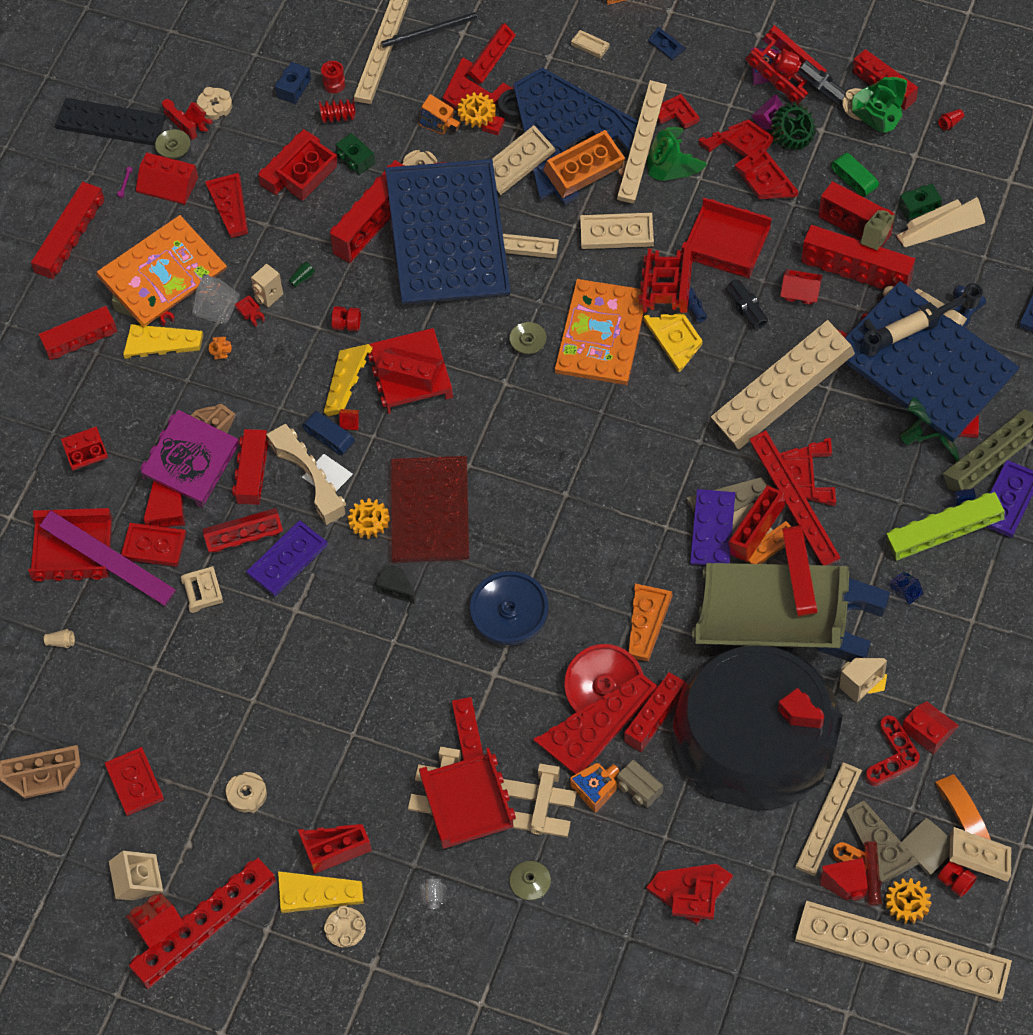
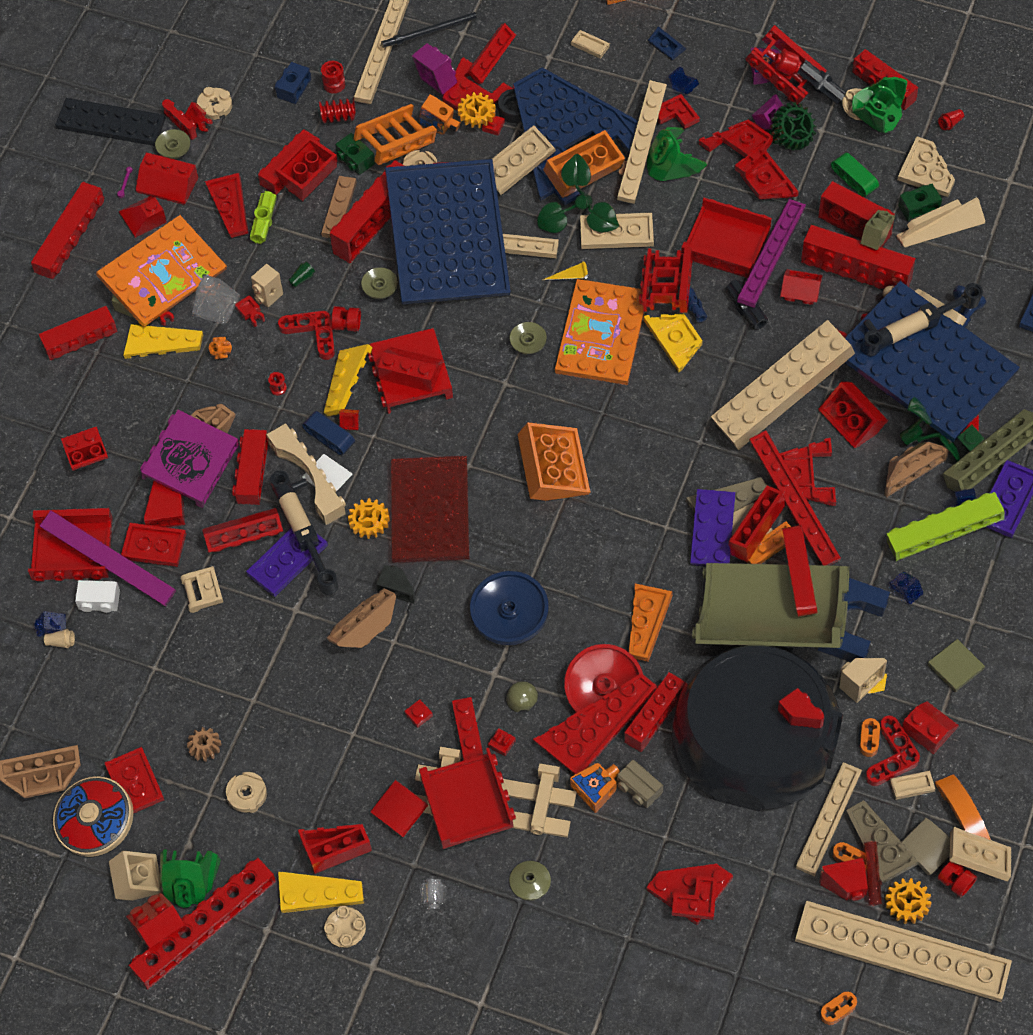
none -> clear blue bracket [34,611,66,637]
none -> dish [53,777,133,857]
none -> white brick [75,580,120,613]
none -> red slope [119,196,167,238]
none -> green piece [160,849,221,908]
none -> medium nougat gear [187,727,222,762]
none -> lime piece [250,191,277,244]
none -> red bush [268,372,287,396]
none -> black piece [270,470,338,595]
none -> red beam [278,311,335,360]
none -> medium nougat plate [322,176,357,238]
none -> medium nougat wedge [327,588,396,648]
none -> orange fence [354,104,437,165]
none -> olive dish [361,268,398,299]
none -> red slope [371,780,428,837]
none -> red plate [405,699,433,728]
none -> magenta brick [412,43,457,95]
none -> red tile [488,728,516,756]
none -> olive hair [506,681,538,712]
none -> orange slope [518,422,591,501]
none -> dark green plant [538,154,620,233]
none -> yellow sticker [542,261,588,280]
none -> clear blue bracket [668,67,699,94]
none -> magenta tile [737,199,806,308]
none -> red slope [818,382,888,448]
none -> orange beam [820,992,857,1025]
none -> orange beam [860,718,880,757]
none -> medium nougat wedge [884,442,949,498]
none -> tan tile [890,771,935,800]
none -> tan plate [897,137,955,197]
none -> olive tile [928,639,985,692]
none -> dark green brick [957,425,985,452]

